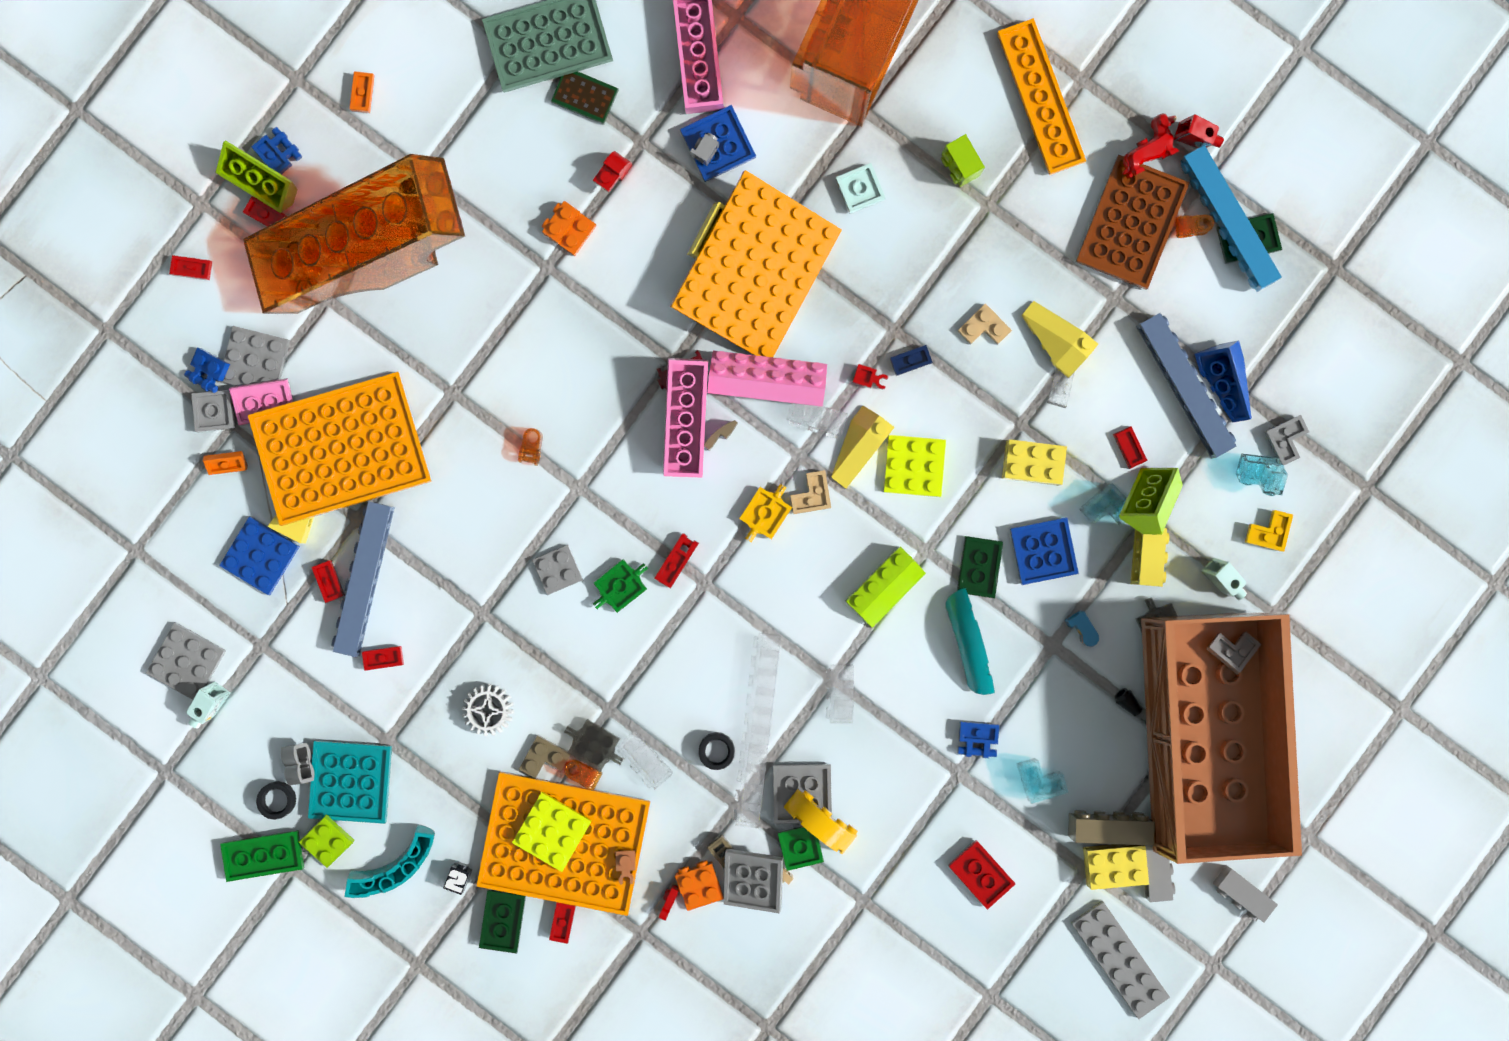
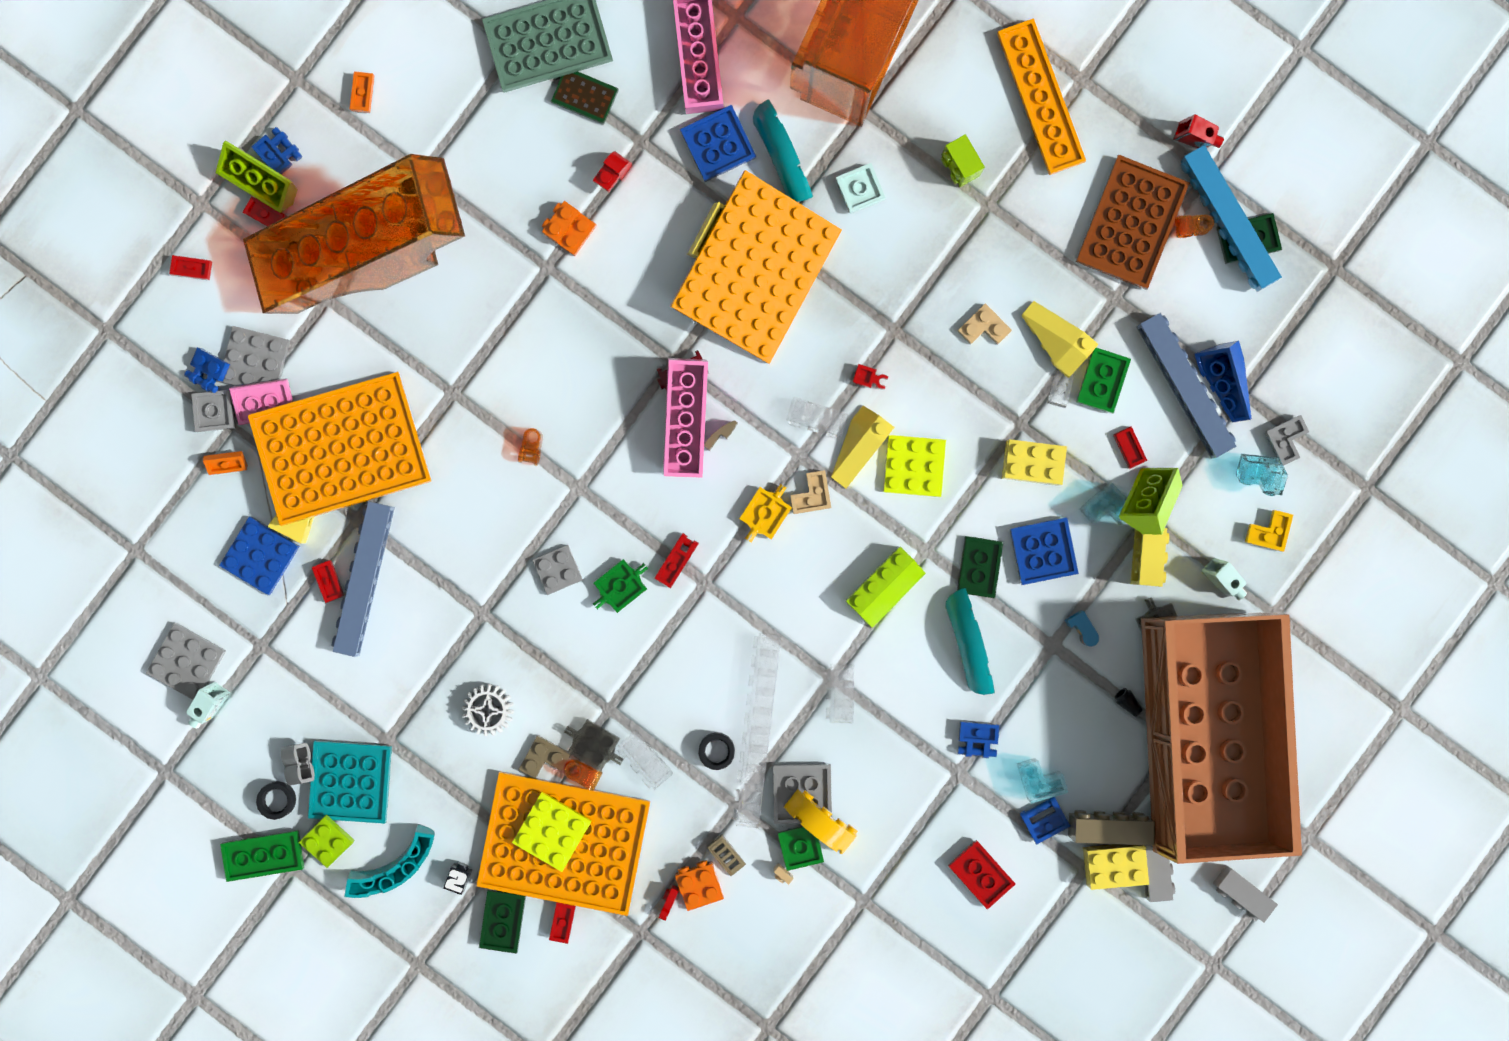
red plate [362,646,404,671] -> none
nougat plate [615,850,636,885] -> none
light grey brick [690,133,719,166] -> none
bright pink brick [708,351,827,407] -> none
light grey plate [724,849,784,914] -> none
dark blue plate [890,345,933,376] -> none
light grey plate [1071,901,1170,1019] -> none
red animal [1122,113,1179,179] -> none
light grey plate [1206,632,1261,674] -> none
none -> teal brick [753,99,813,201]
none -> blue plate [1019,795,1070,845]
none -> green plate [1076,347,1131,414]

